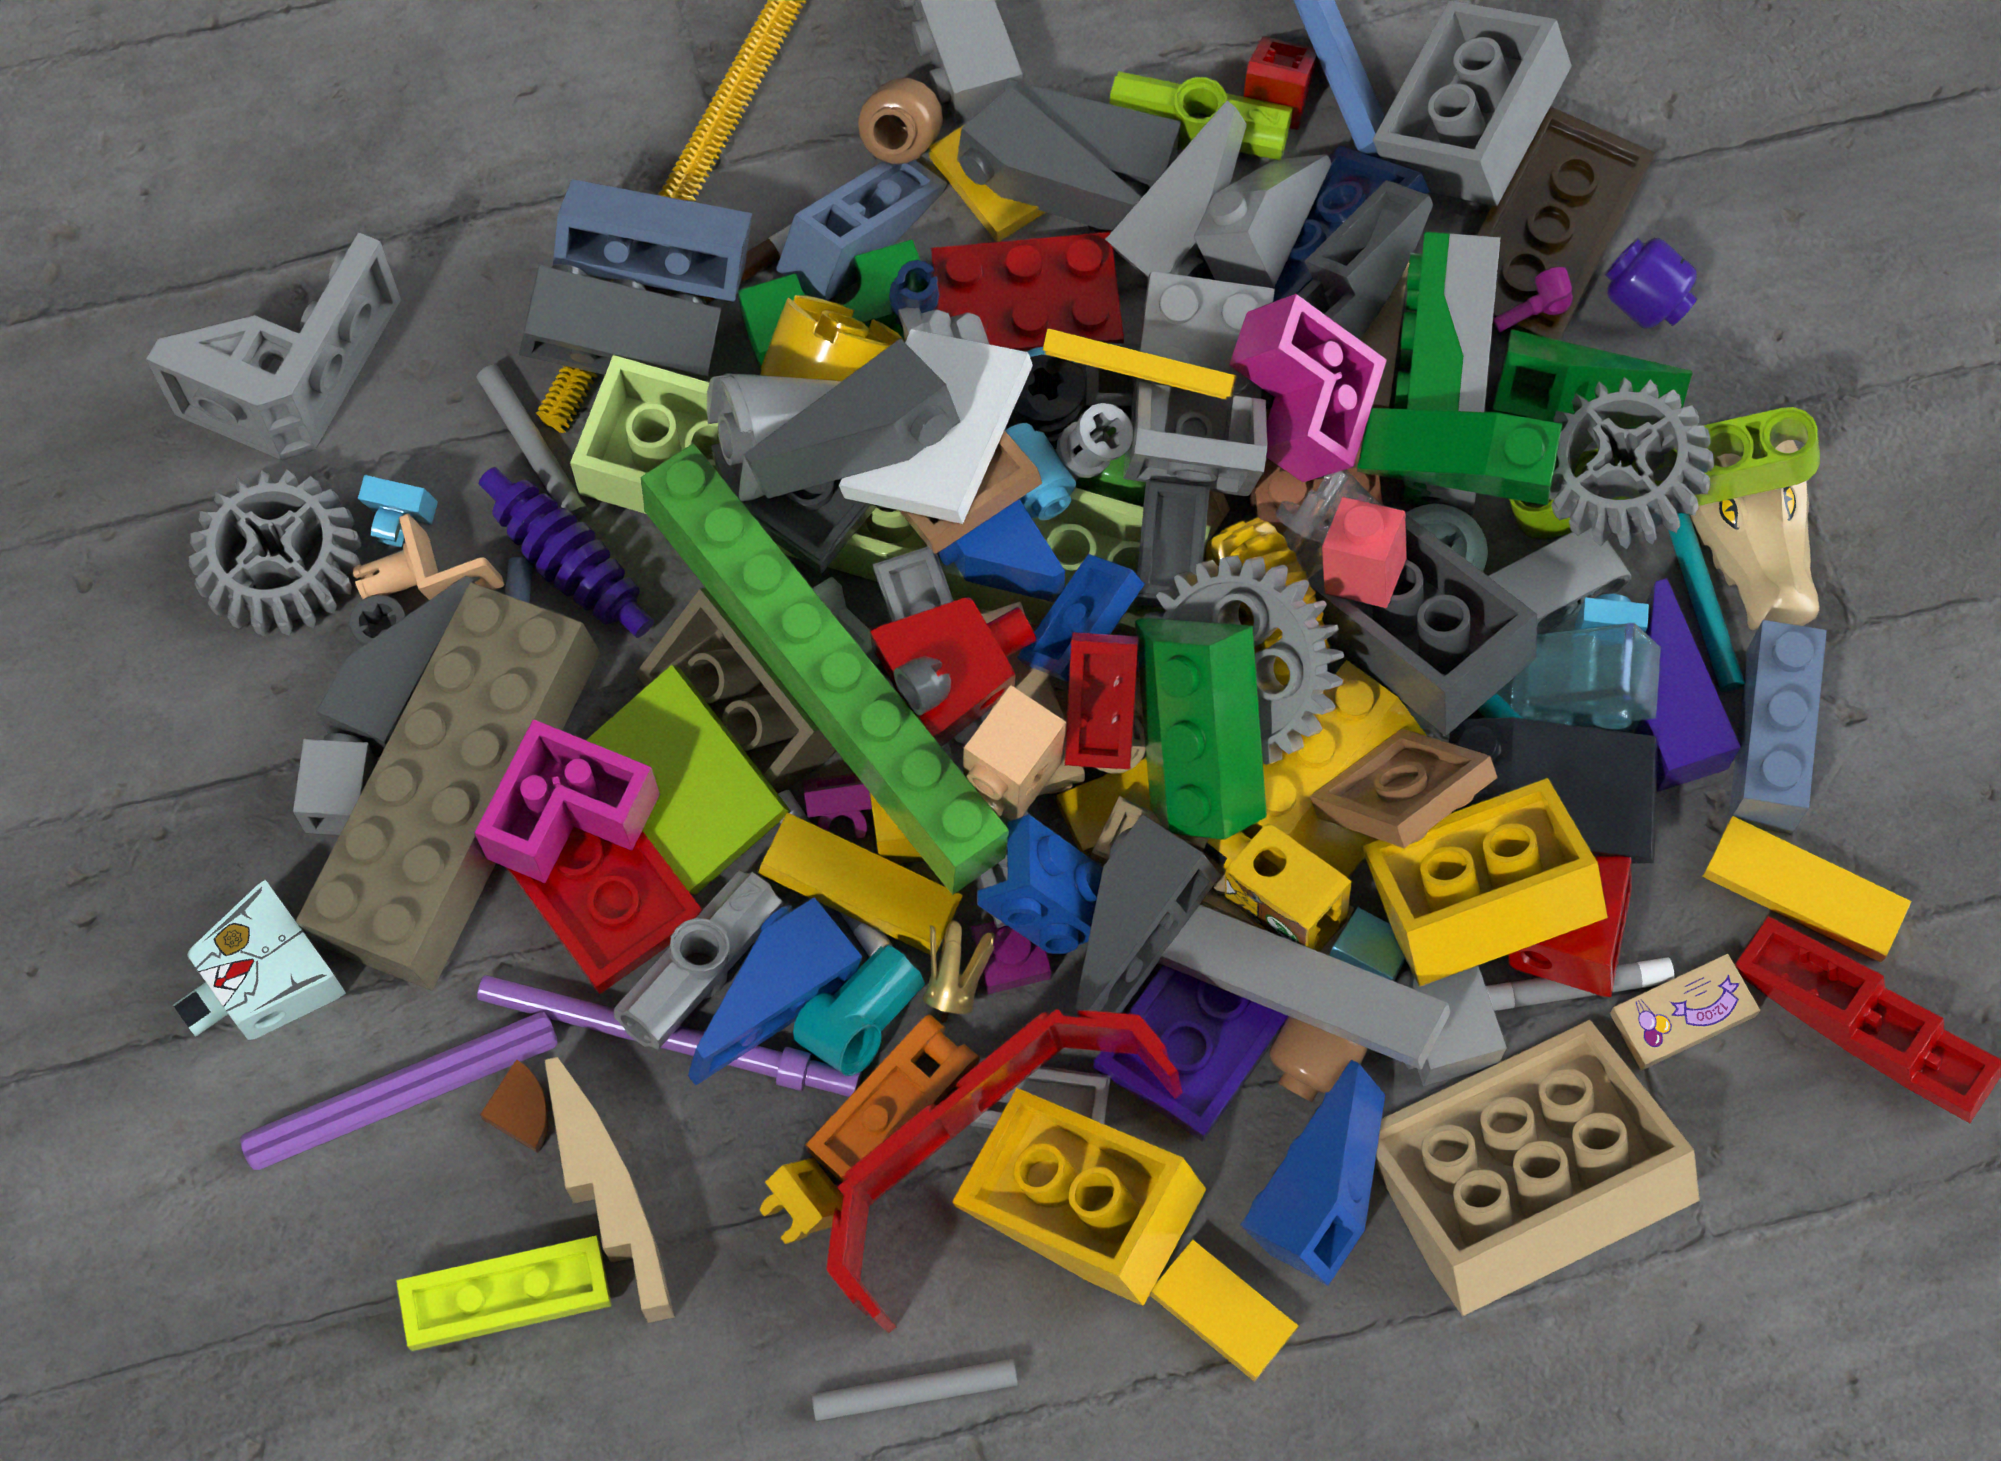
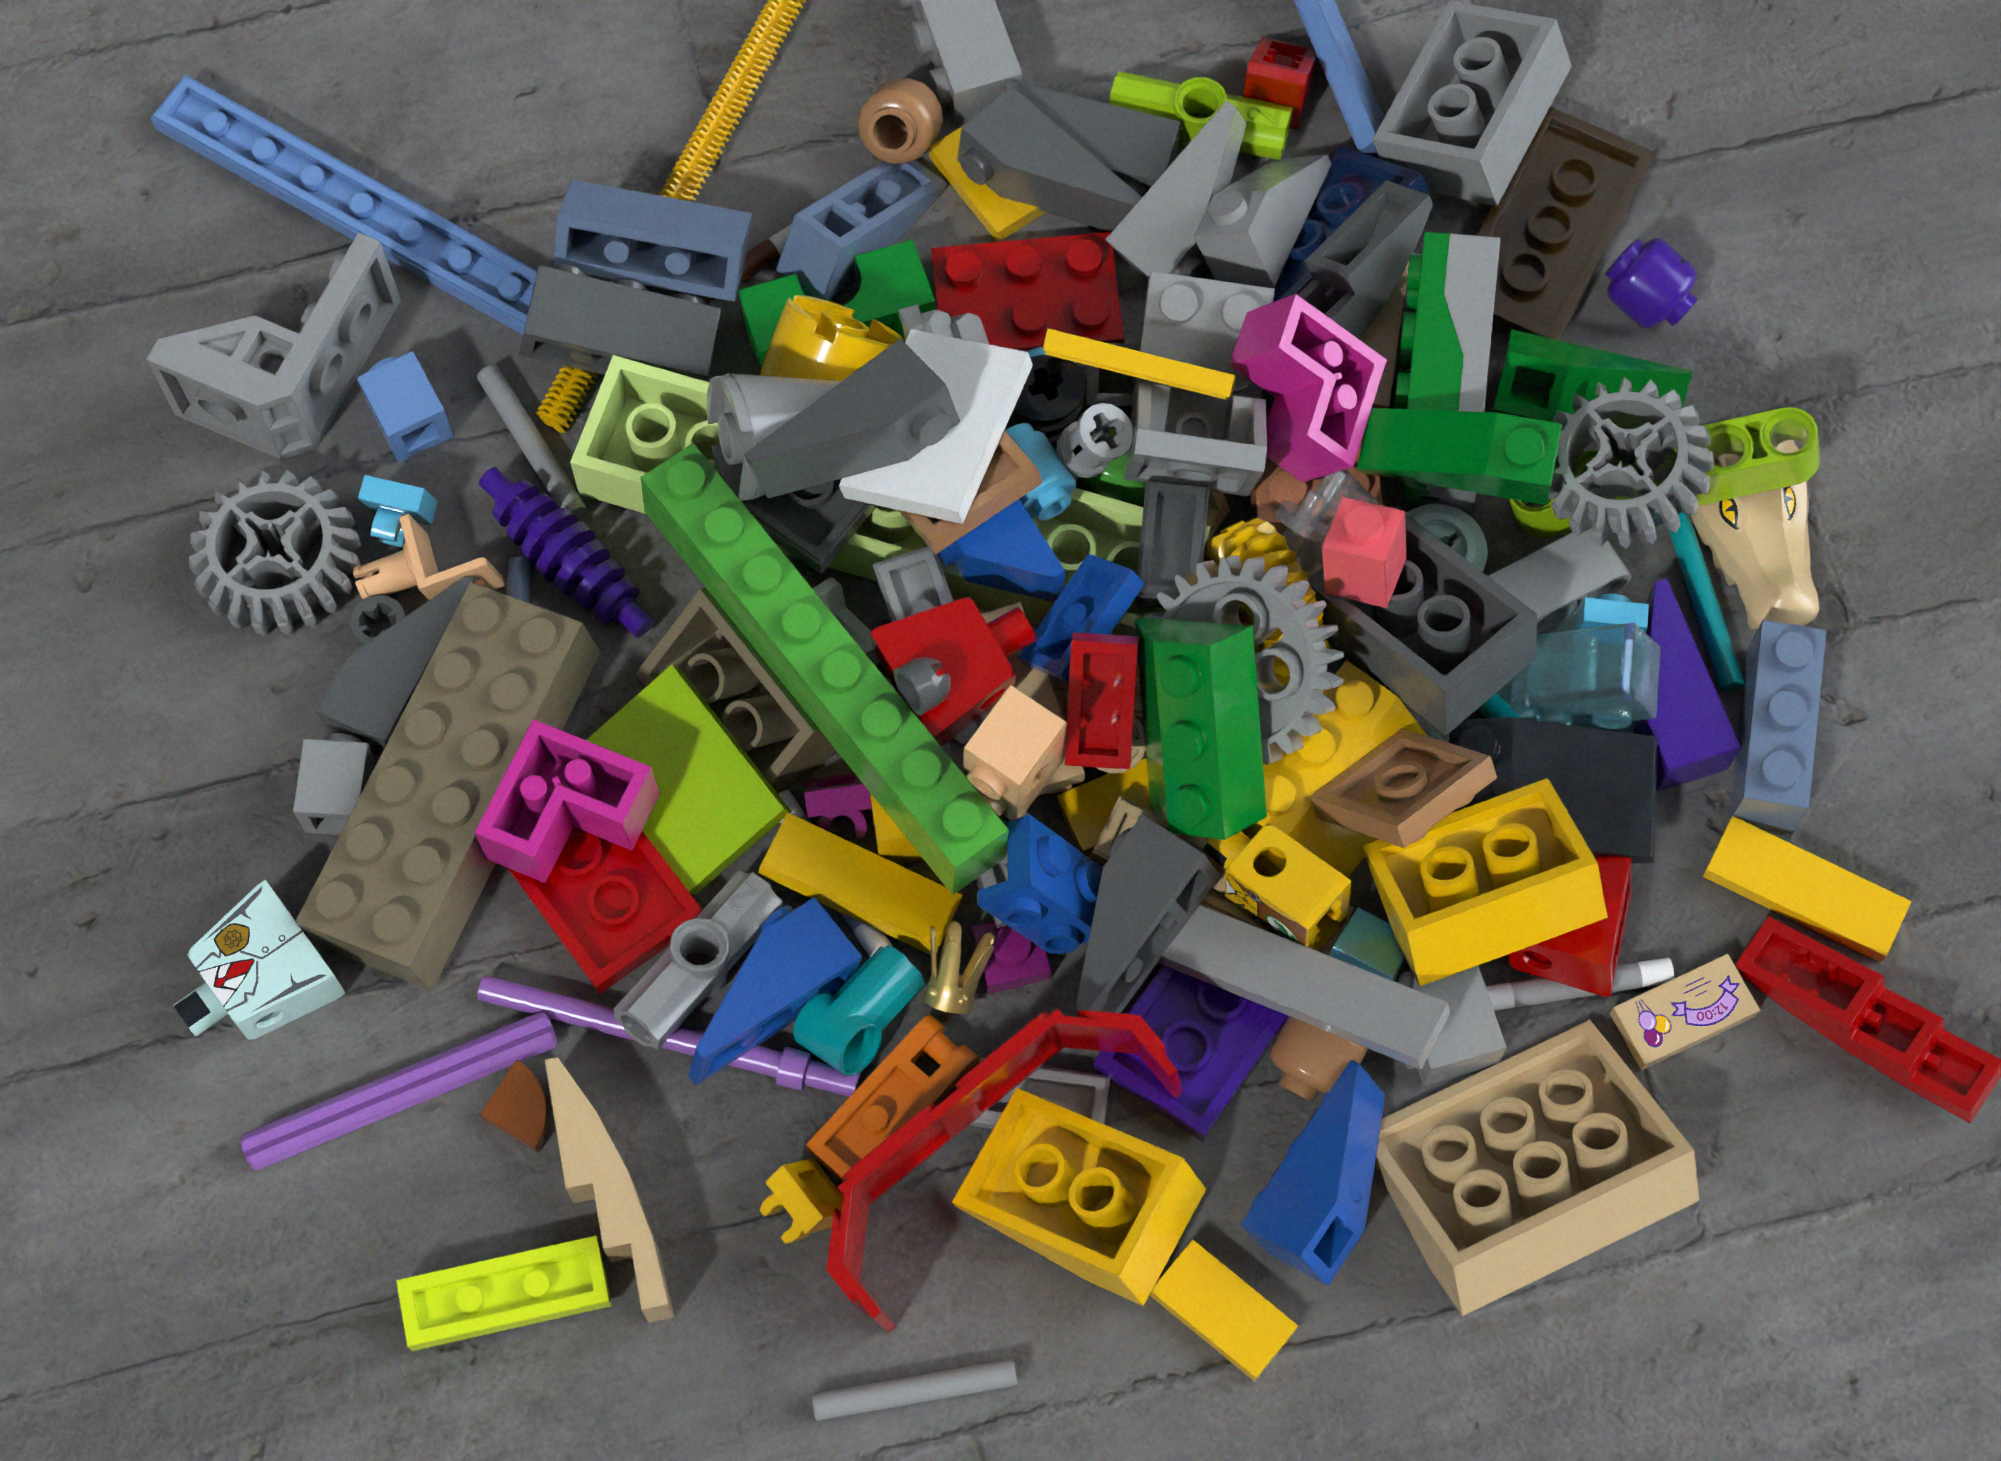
dark blue pin [889,260,939,328] -> none
magenta hand [1493,267,1573,333] -> none
none -> medium blue tile [150,75,537,335]
none -> medium blue brick [357,351,454,463]

